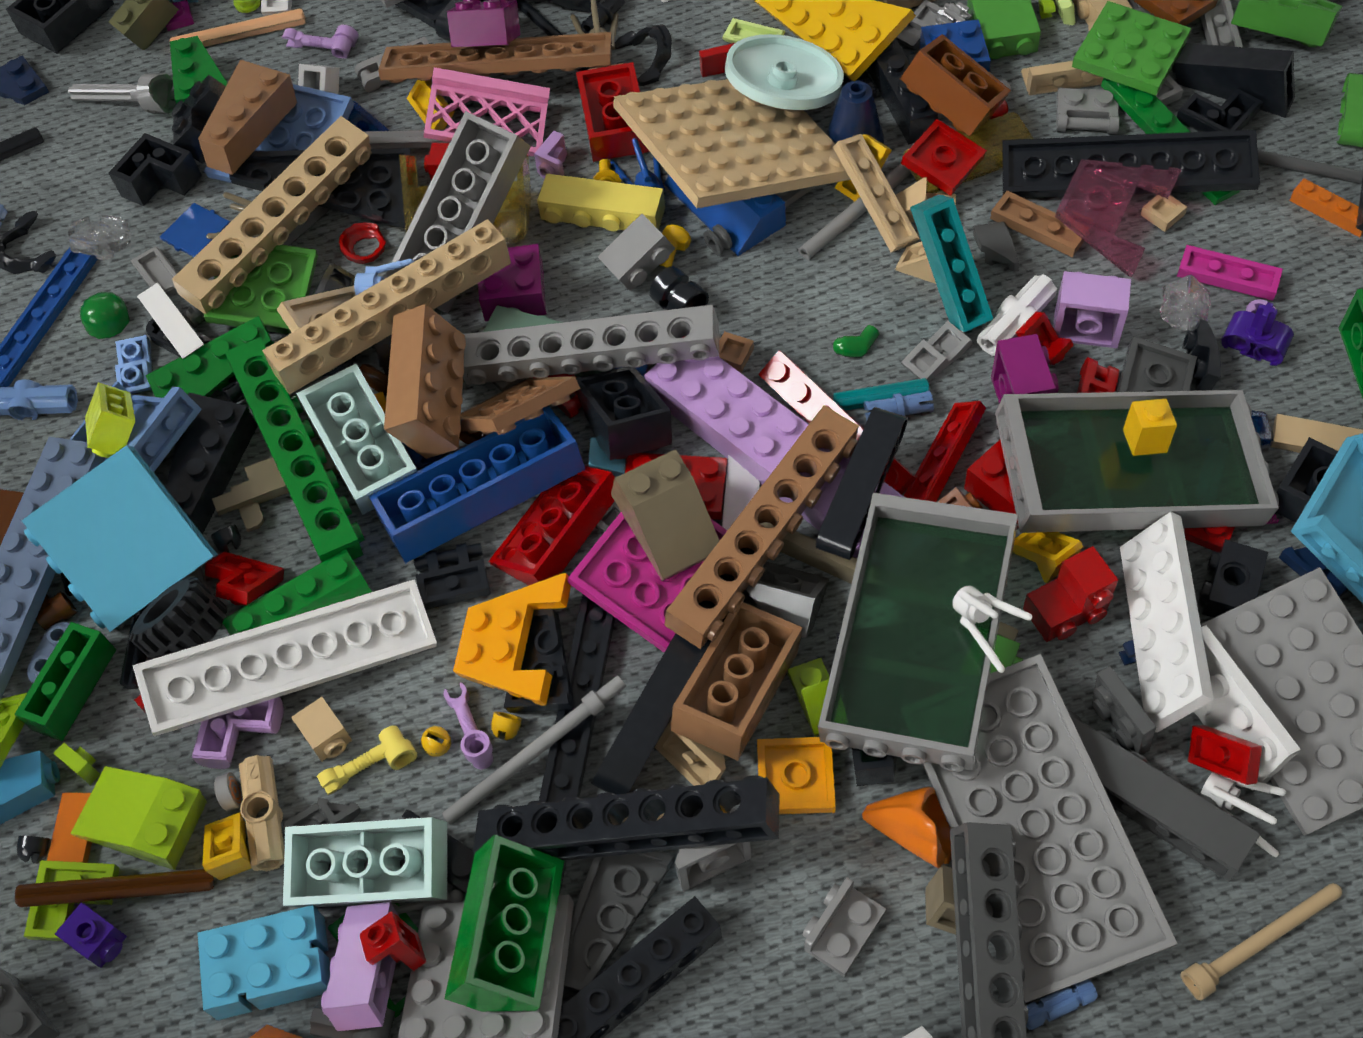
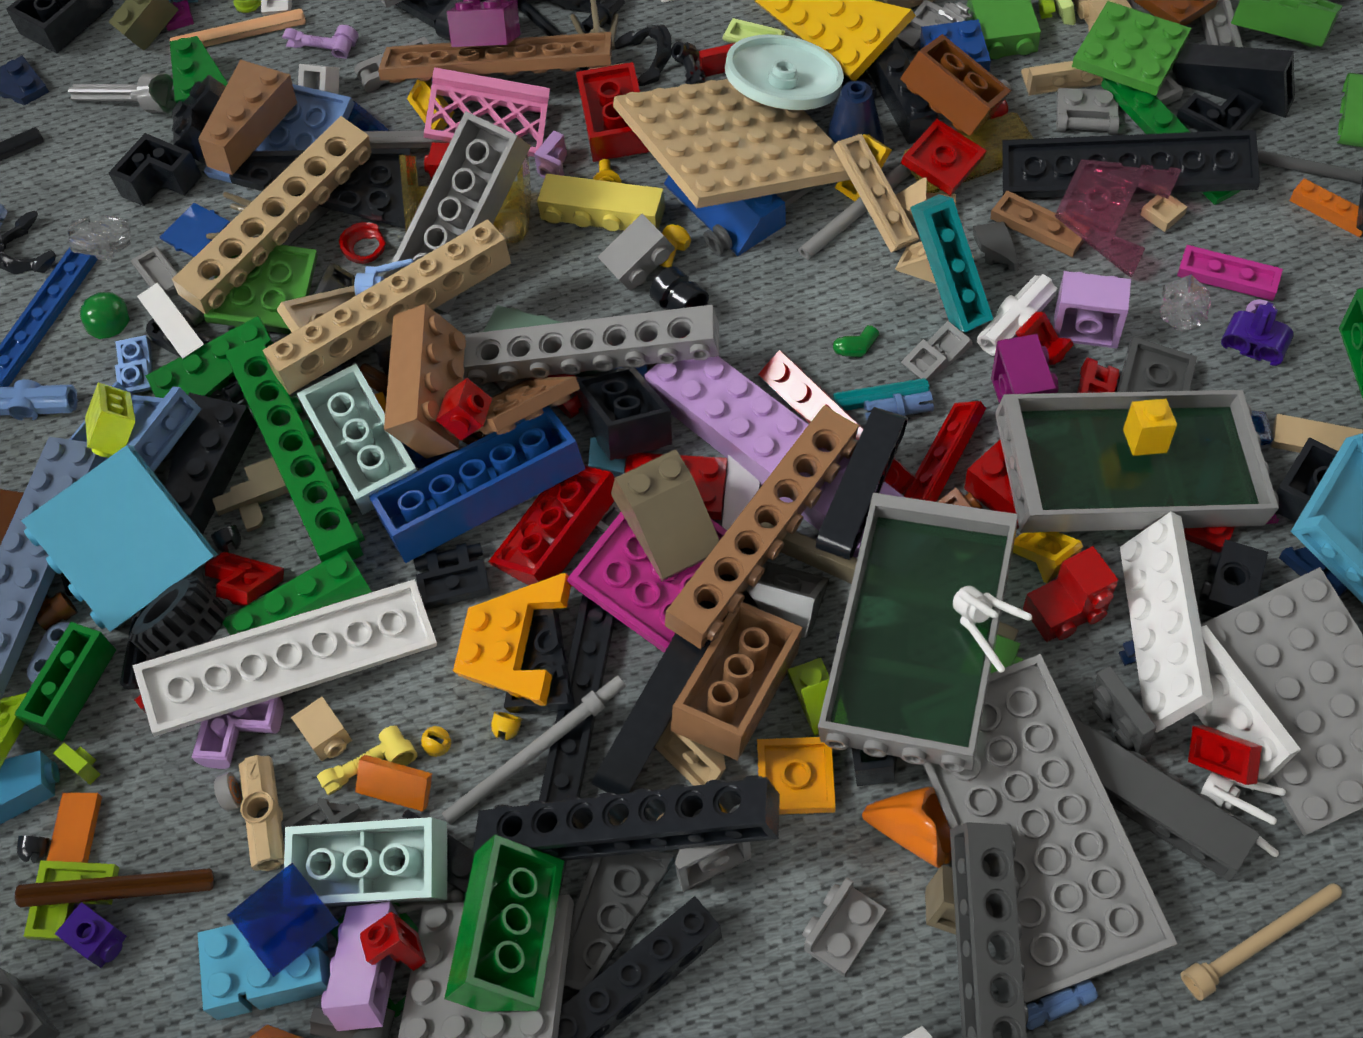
lime slope [70,766,207,870] -> none
yellow slope [202,812,252,880] -> none
lavender brick [444,683,493,770] -> none
magenta brick [478,244,547,322] -> none
blue plant [608,138,665,191] -> none
medium nougat plate [719,331,754,373] -> none
black slope [1182,319,1221,391] -> none
none -> clear blue slope [227,863,340,977]
none -> orange tile [355,755,432,812]
none -> red brick [436,378,492,440]
none -> black bar [671,41,706,85]

